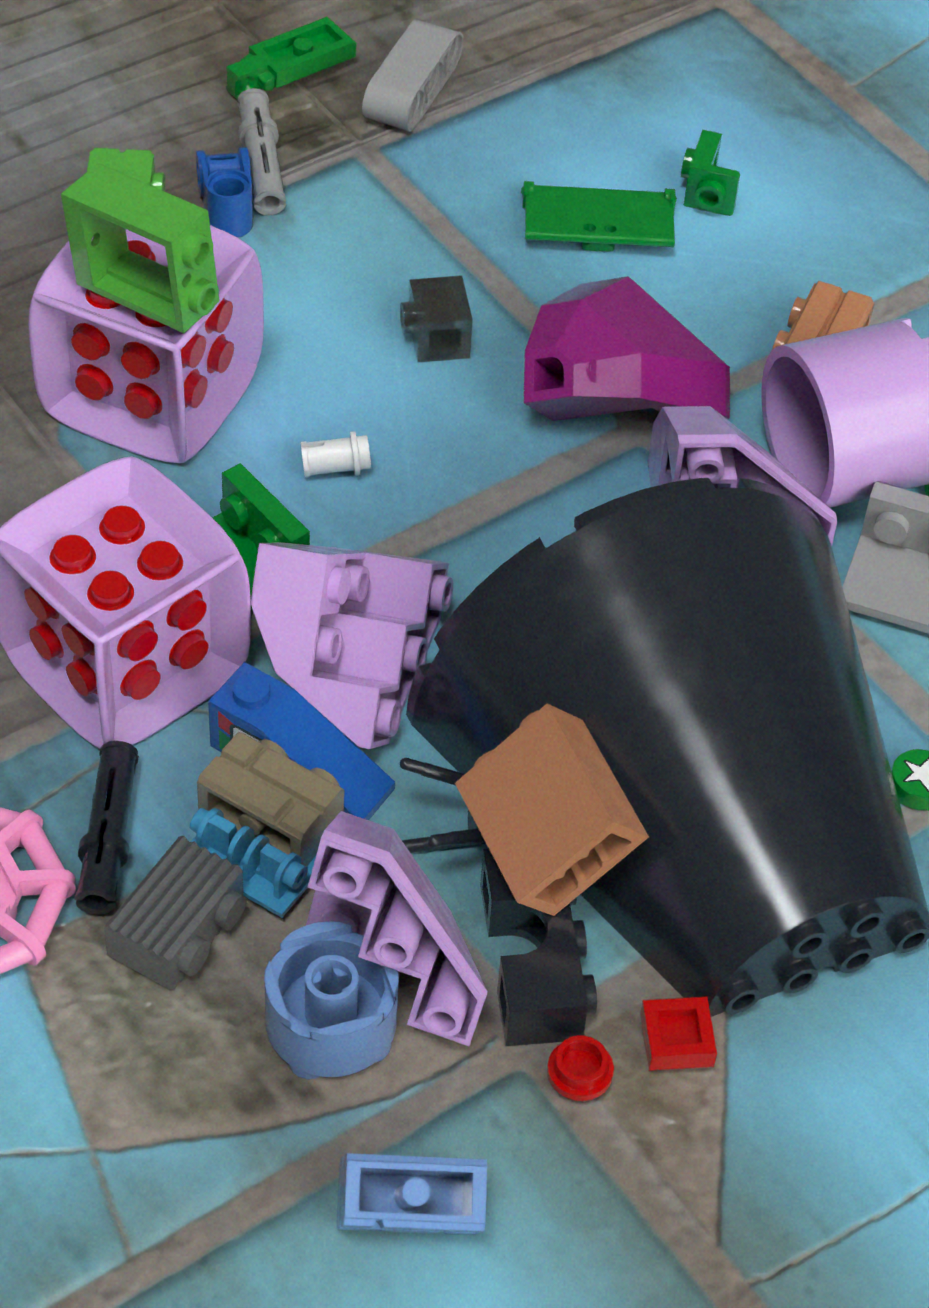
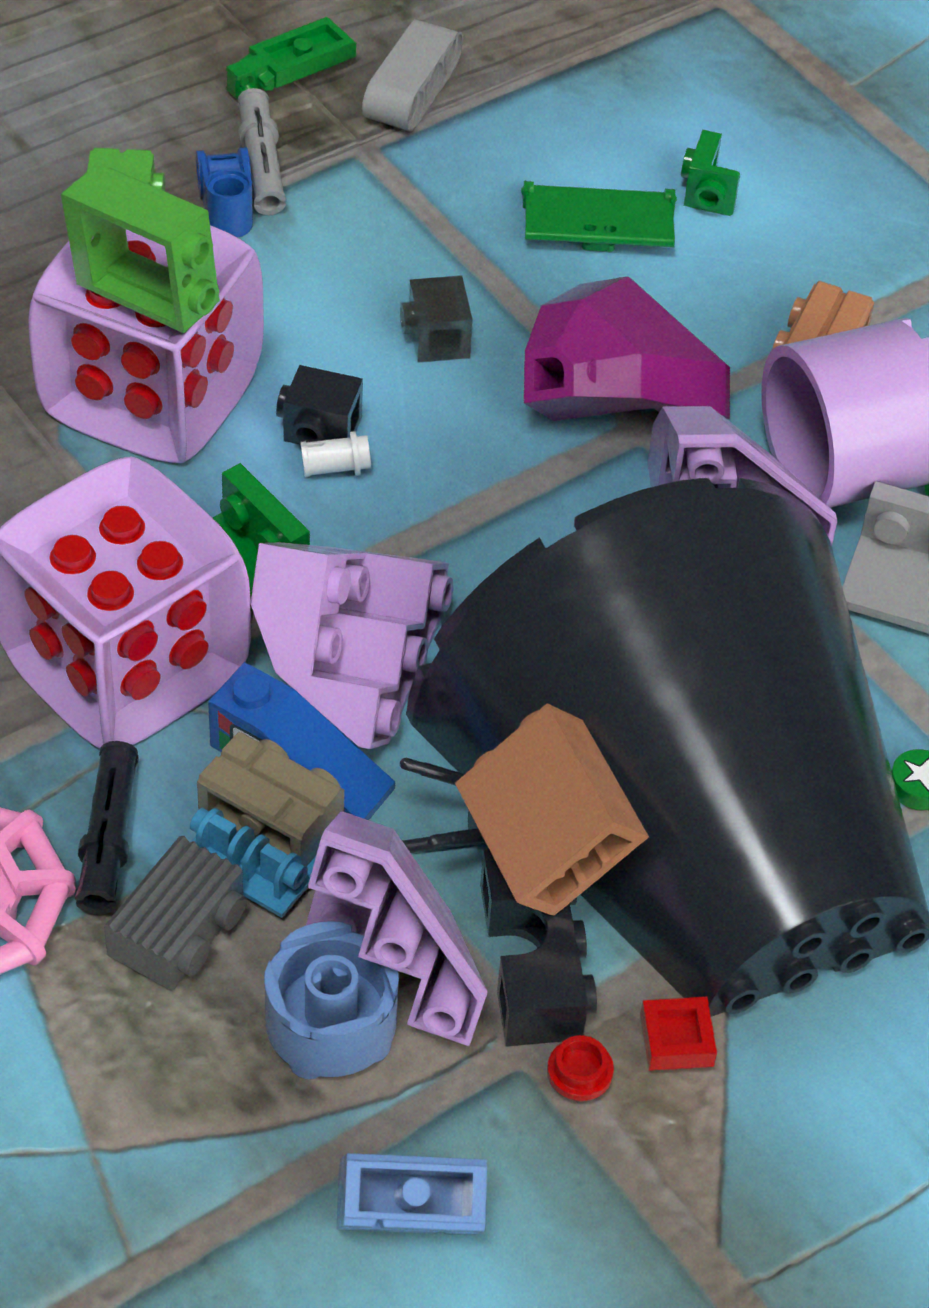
none -> black brick [276,365,363,445]

